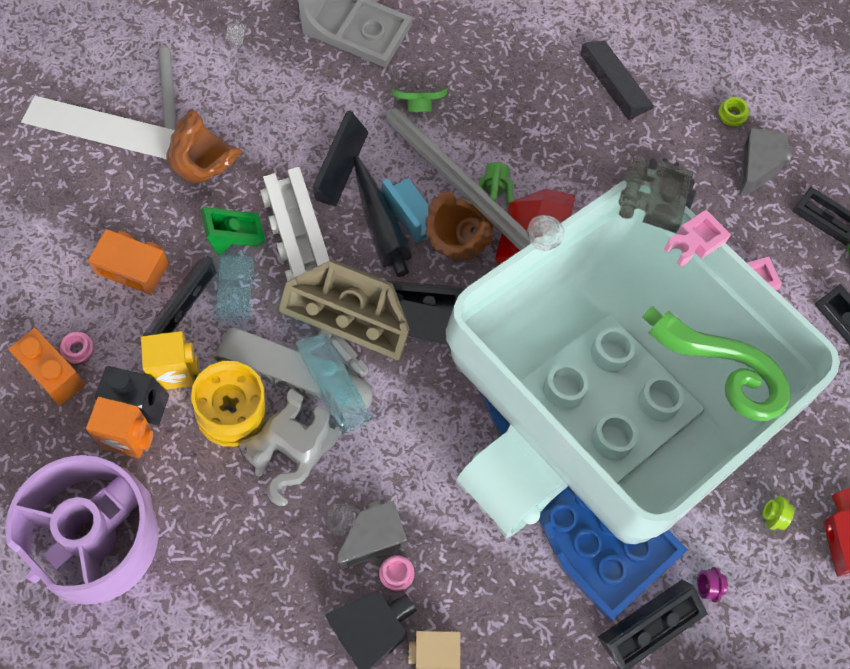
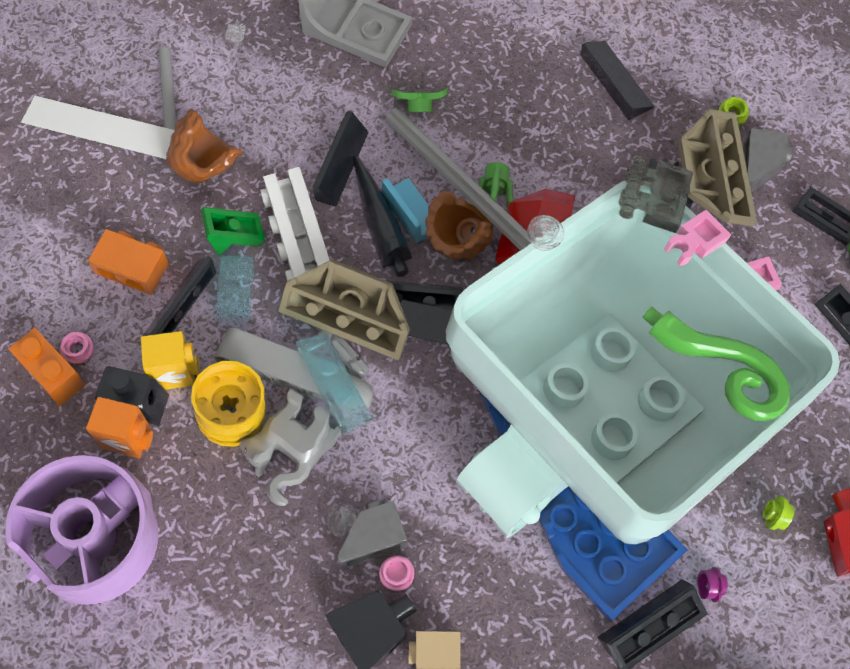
none -> dark tan wedge [678,109,757,226]

